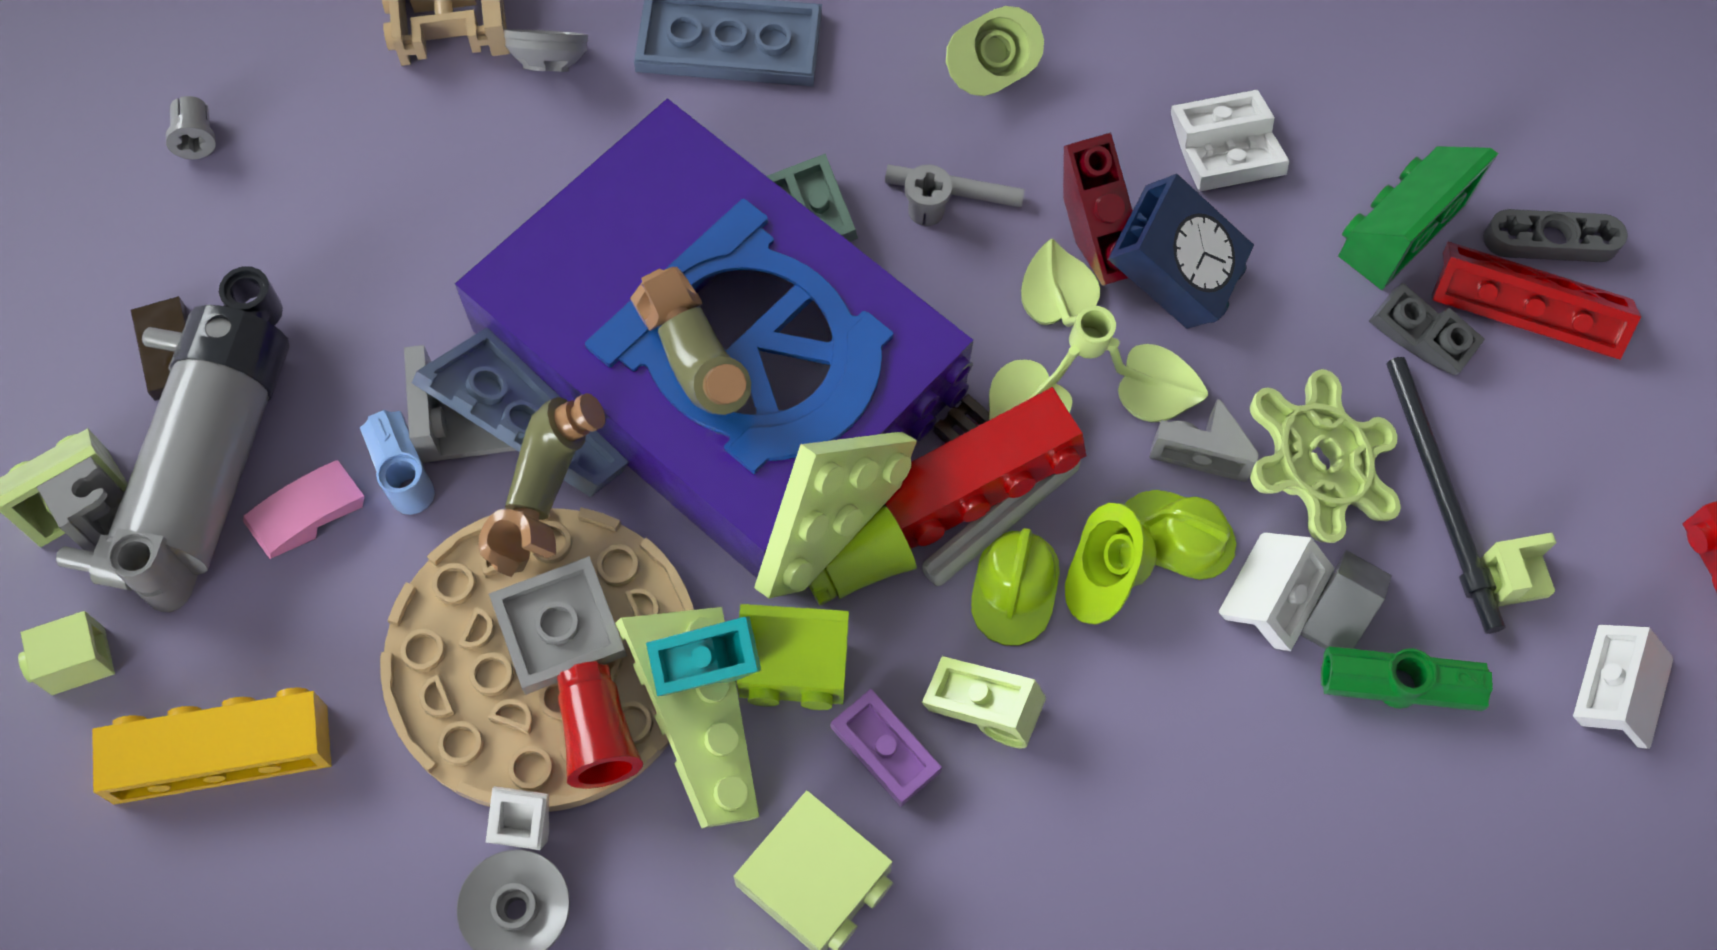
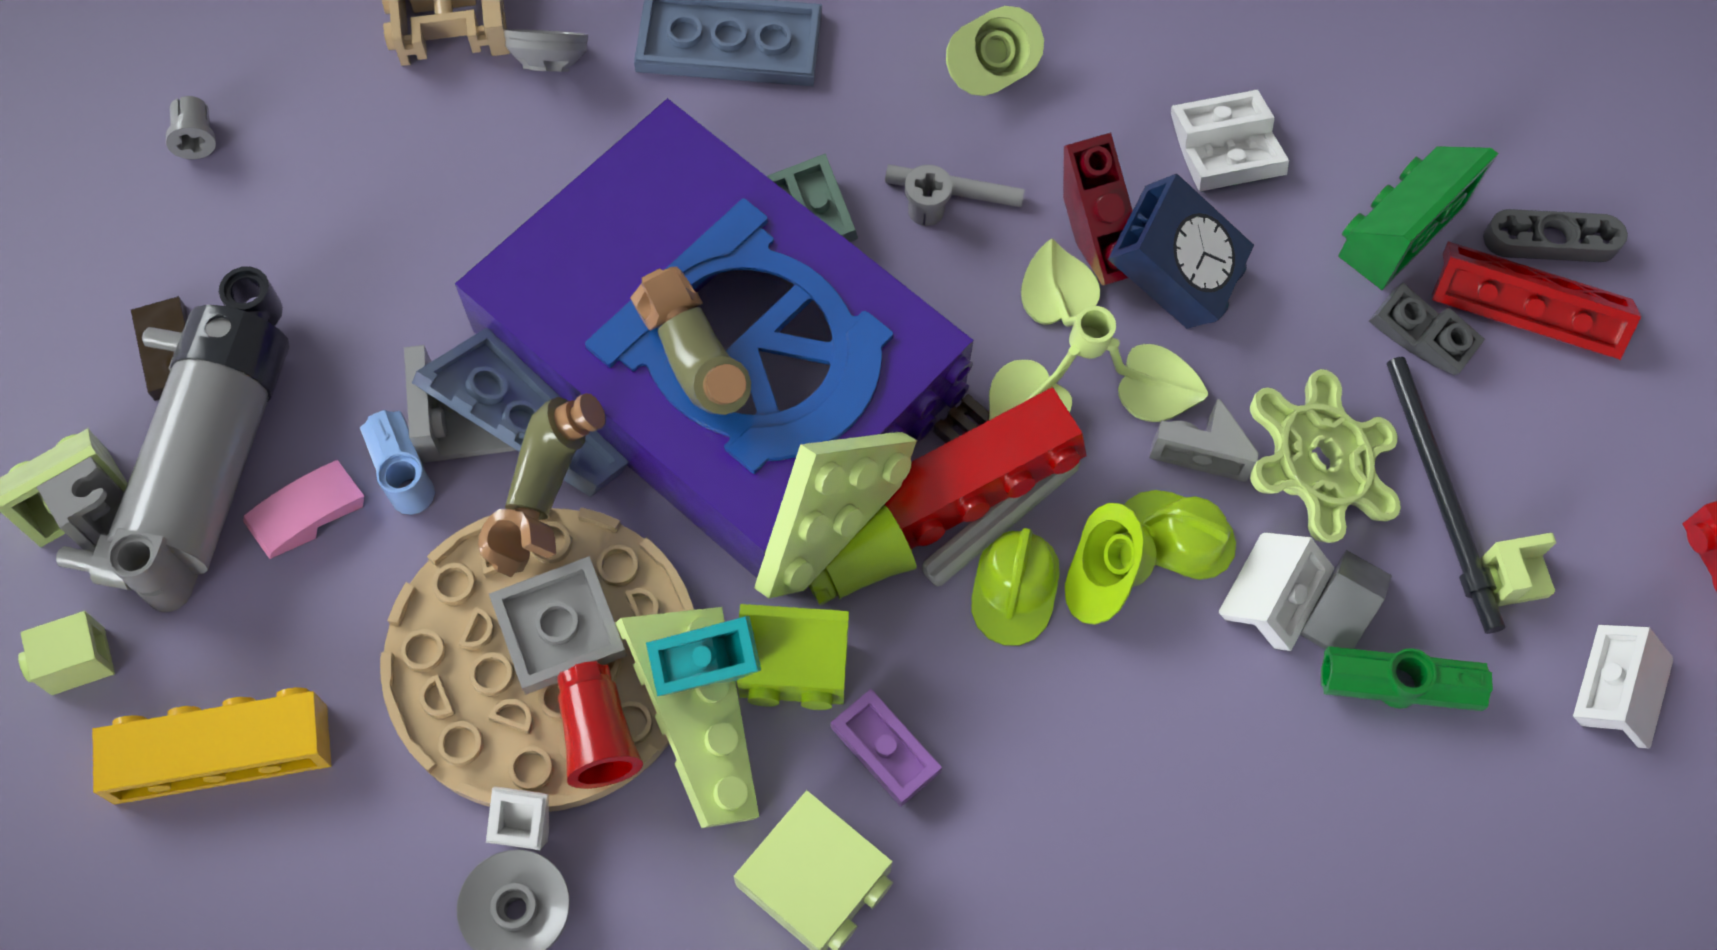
yellowish green plate [922,656,1046,749] -> none

